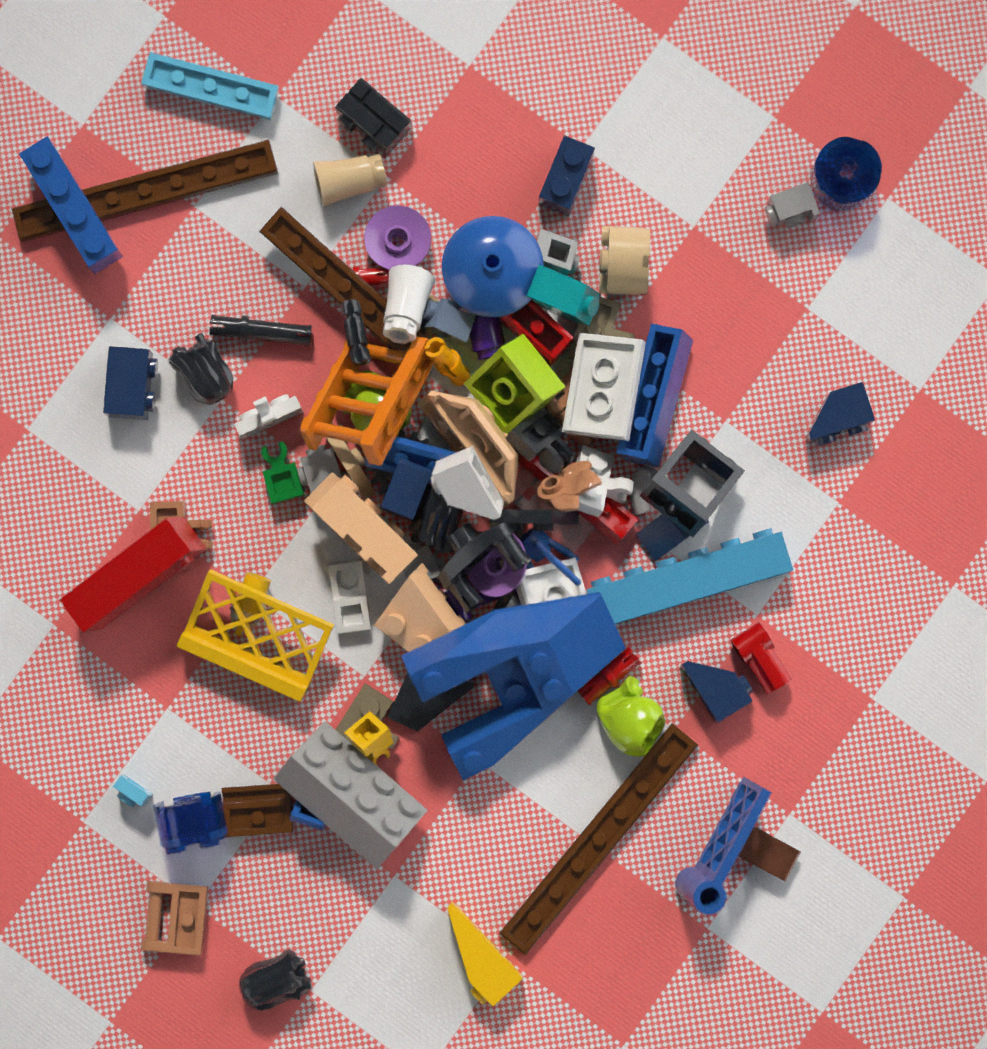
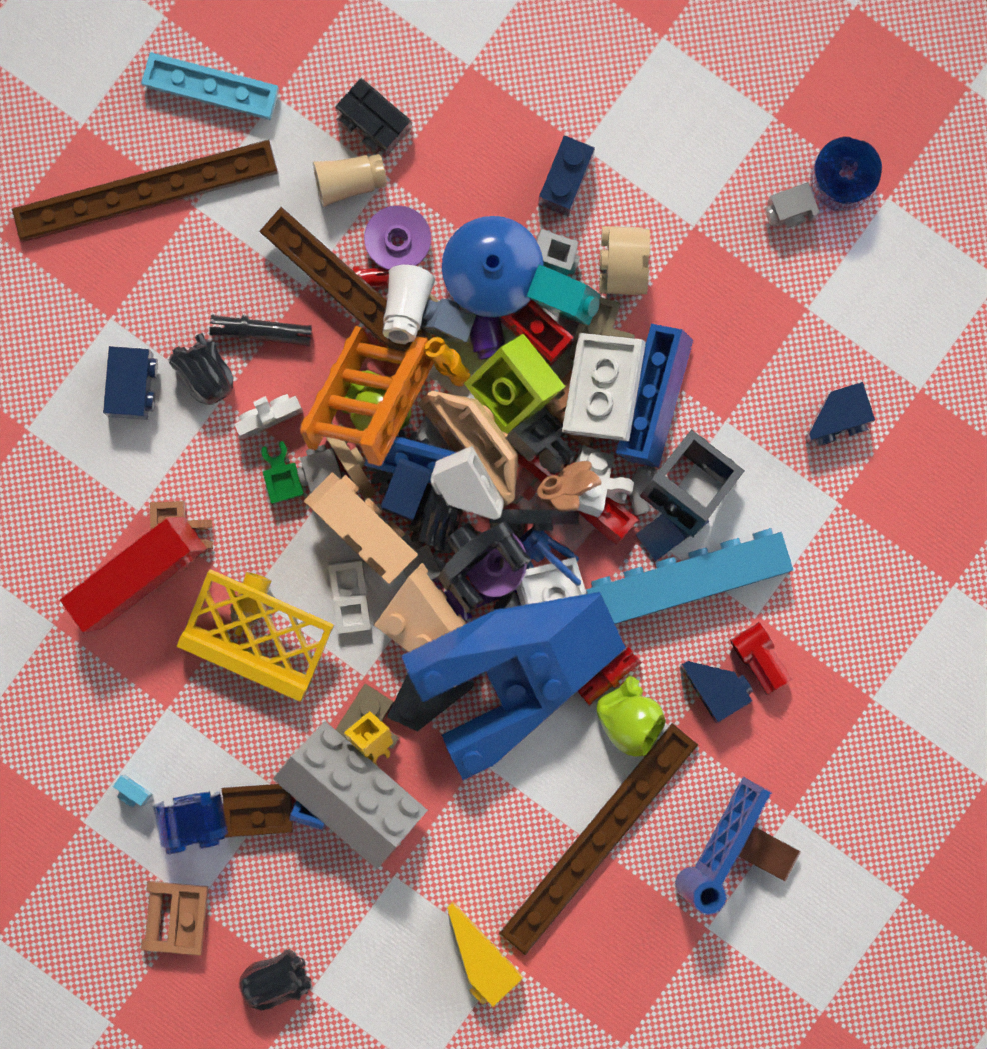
blue brick [19,136,123,274] -> none
black axle [340,299,371,366] -> none

